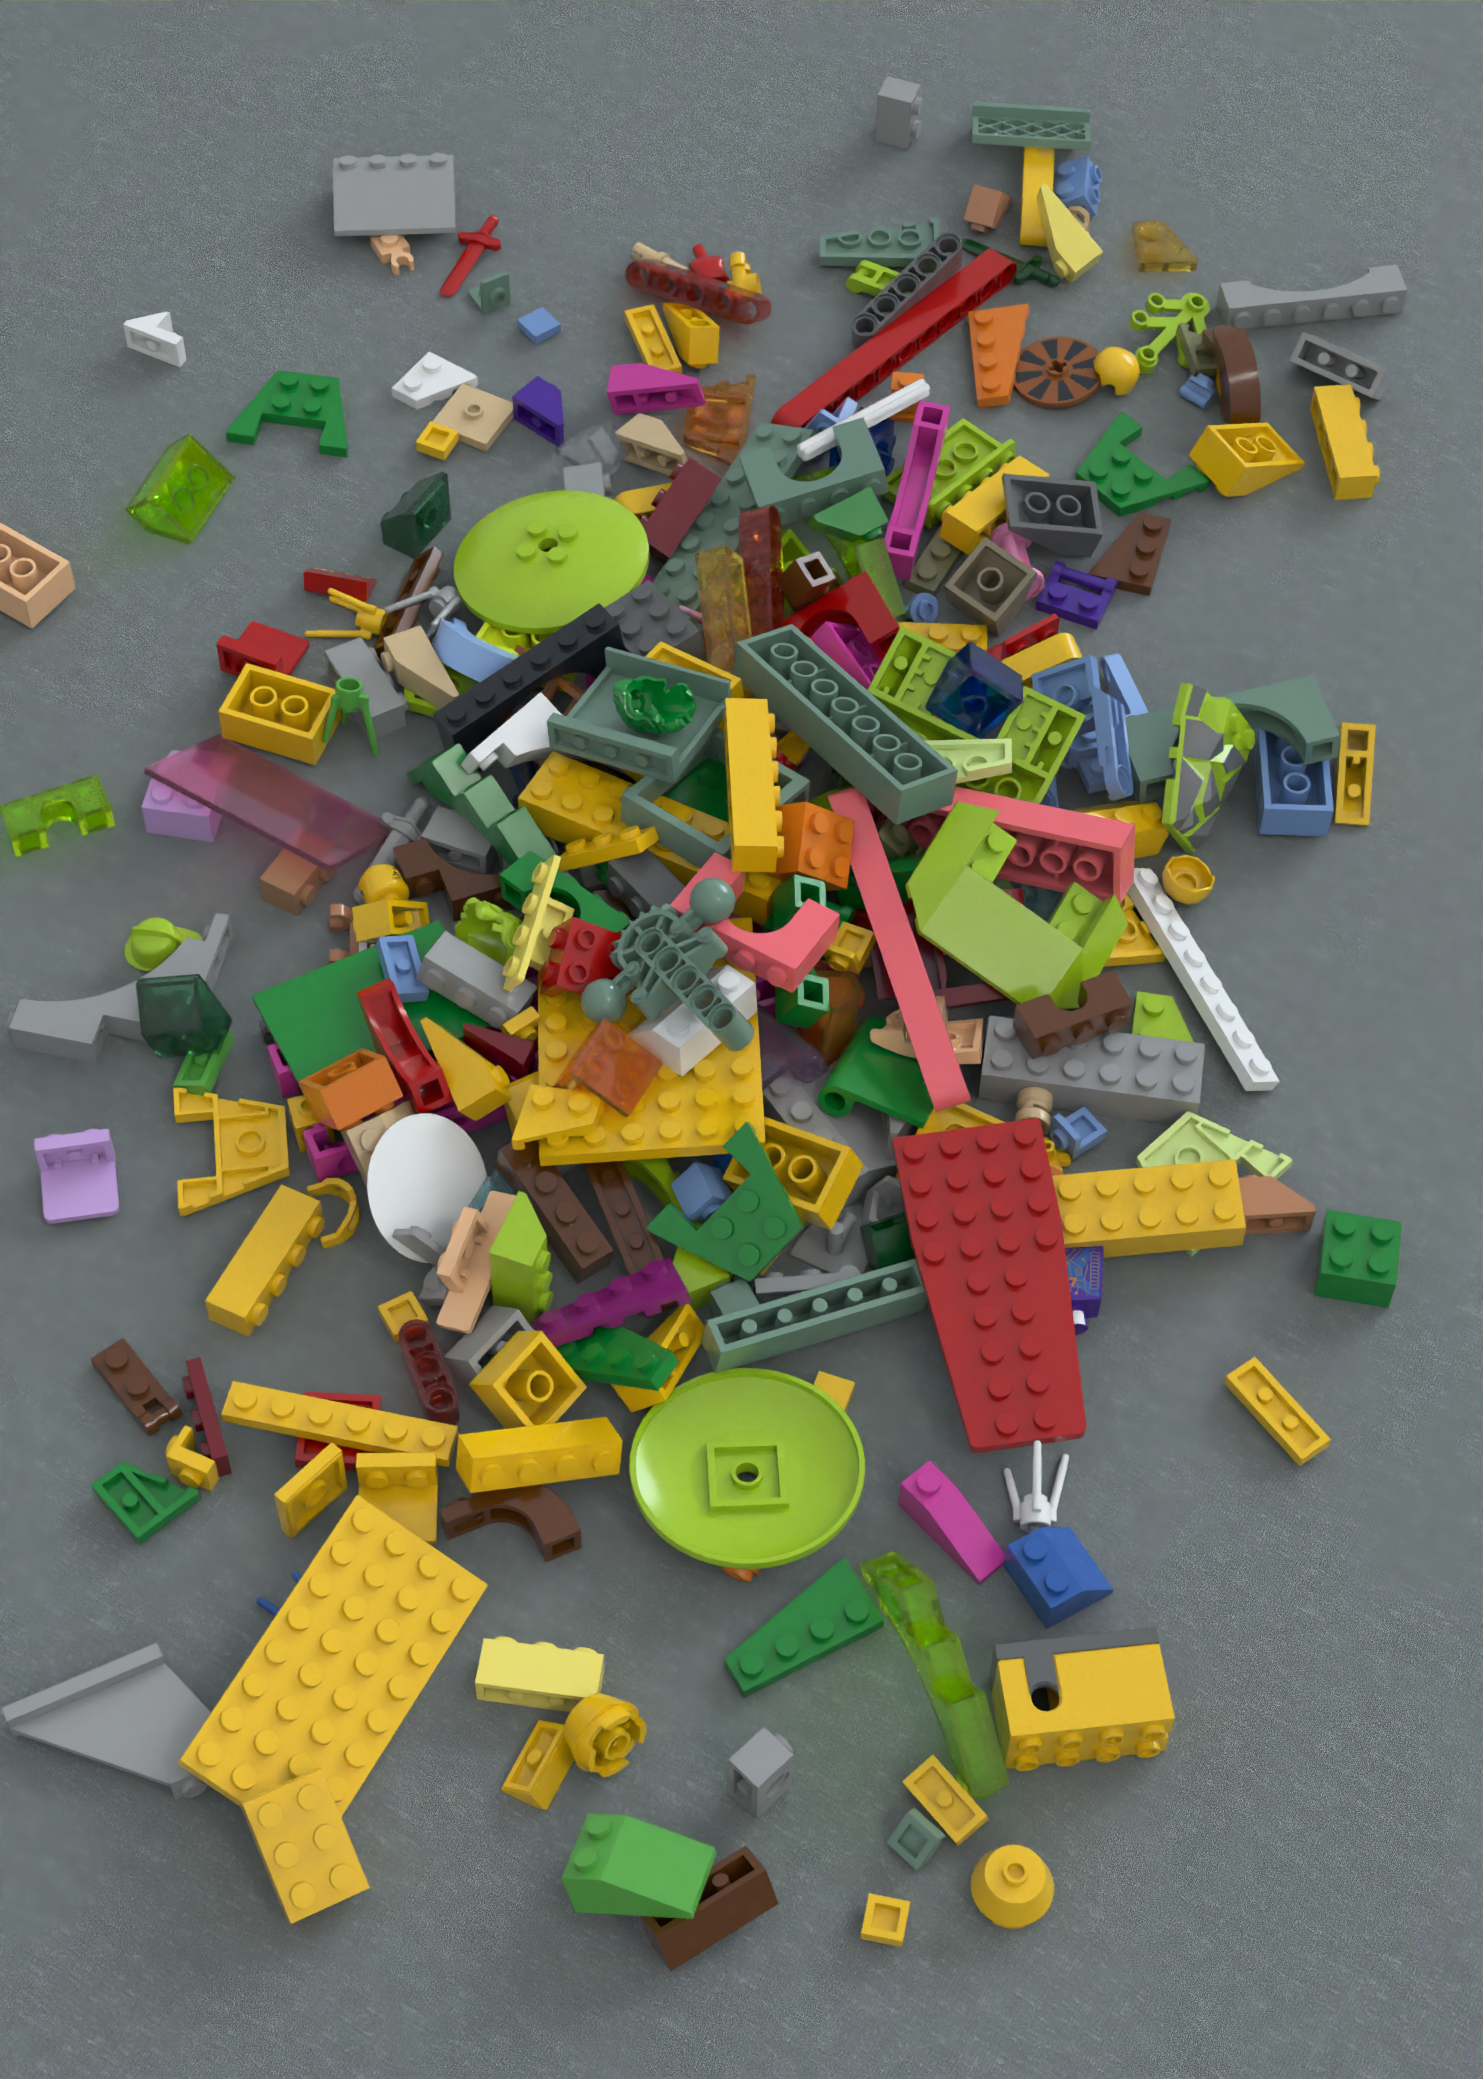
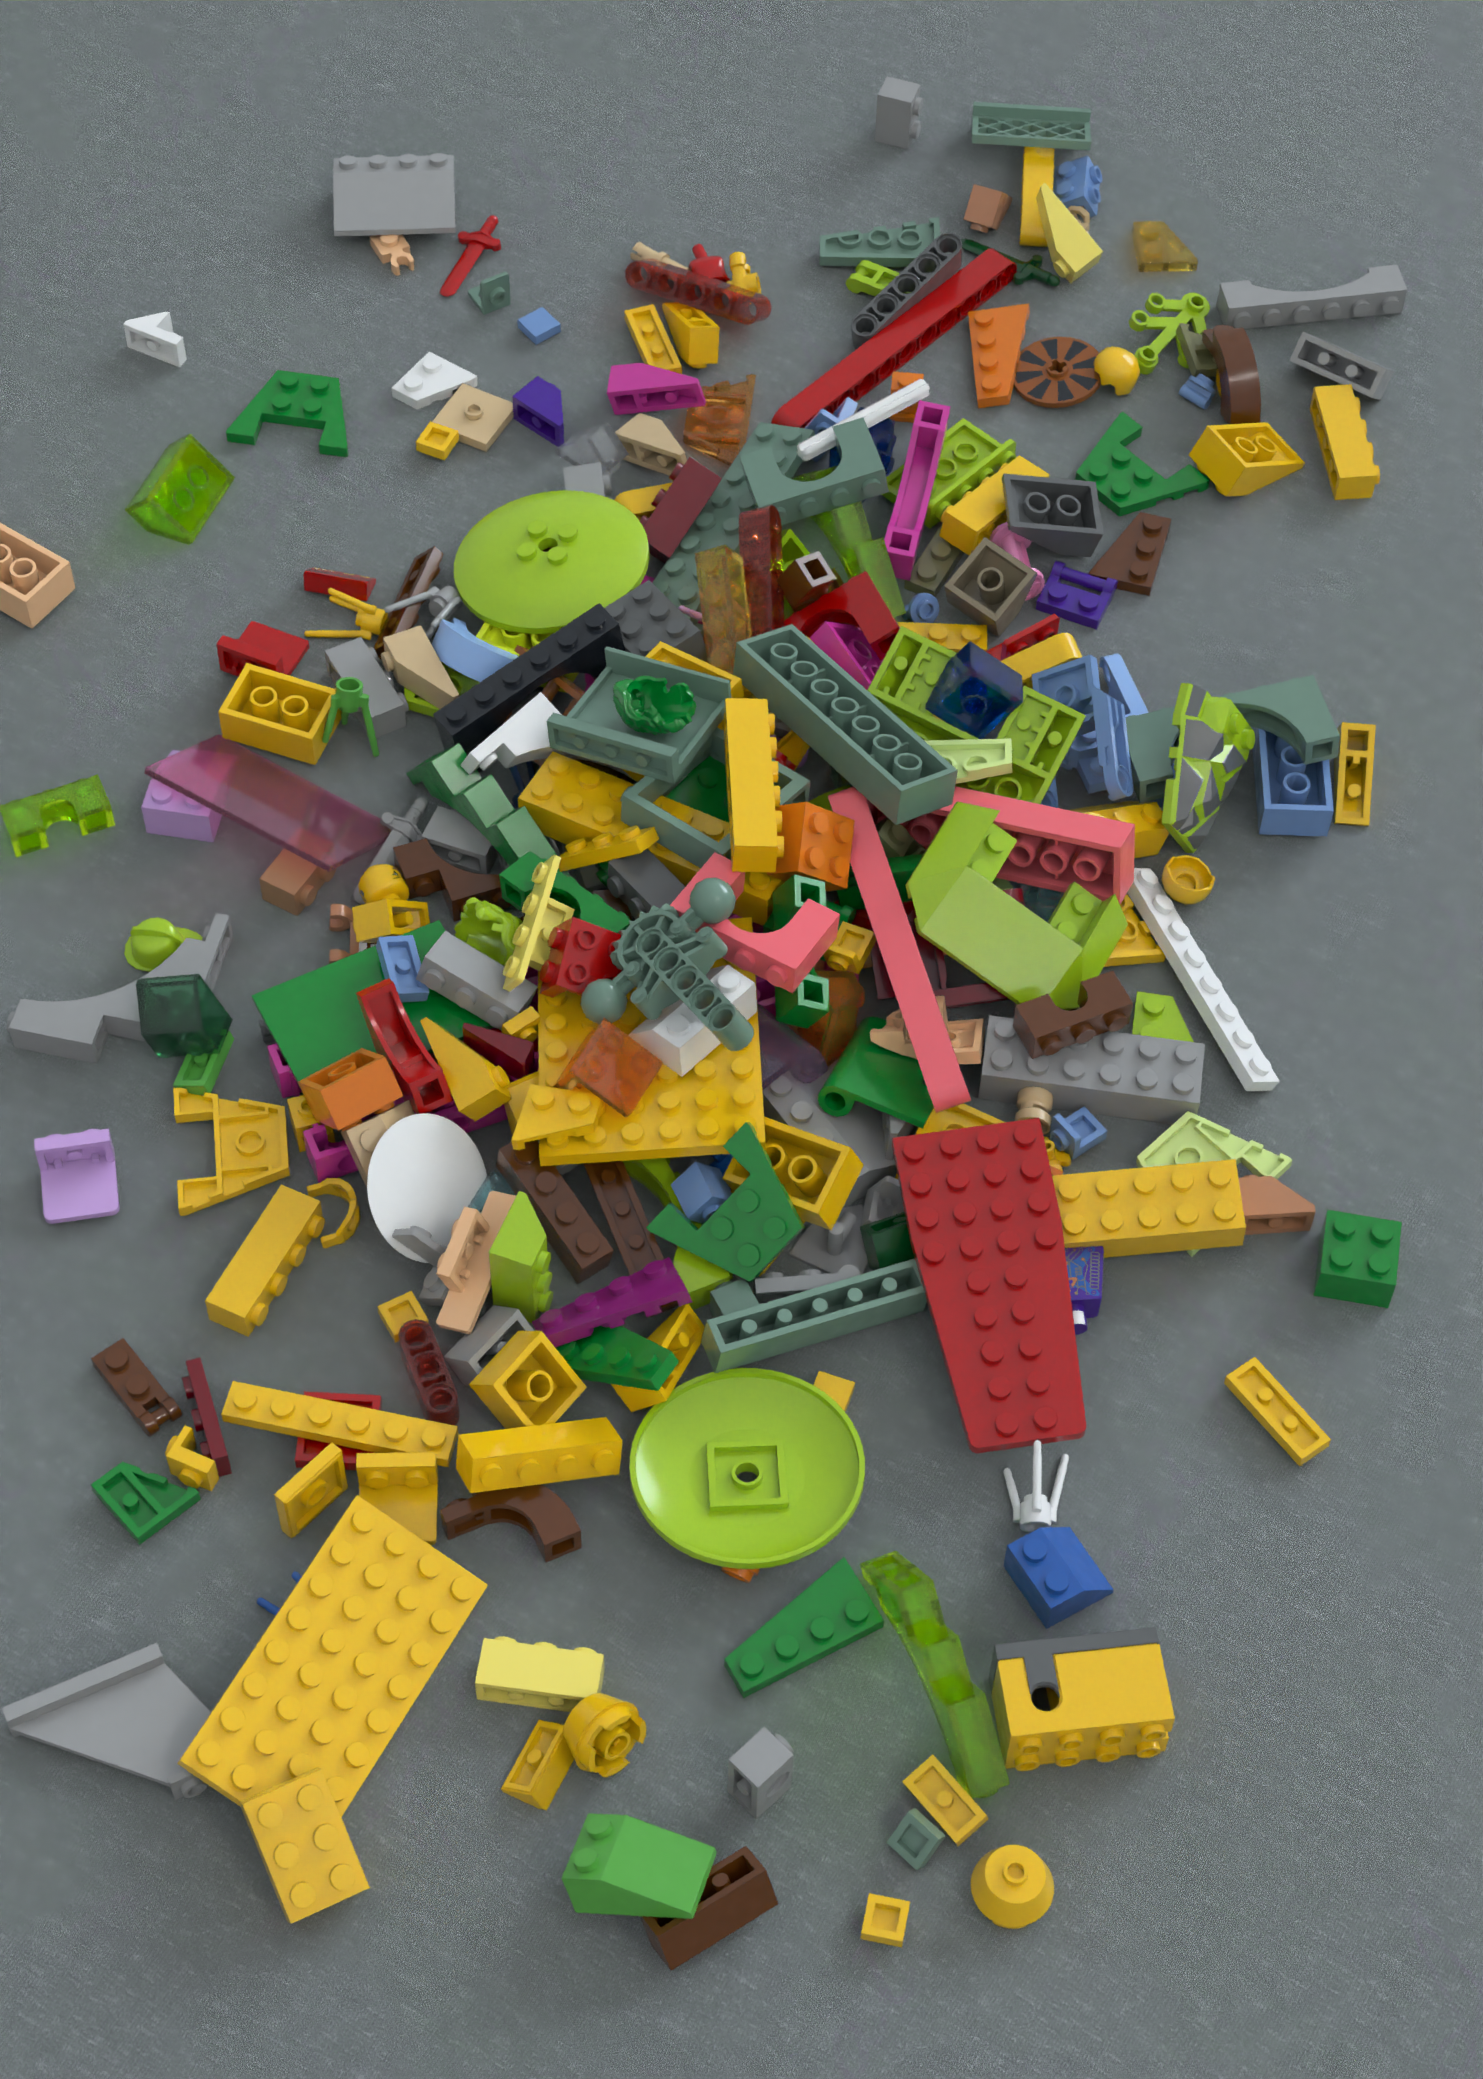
clear green slope [380,471,451,559] -> none
green slope [807,486,889,543] -> none
dark pink slope [898,1460,1005,1585] -> none

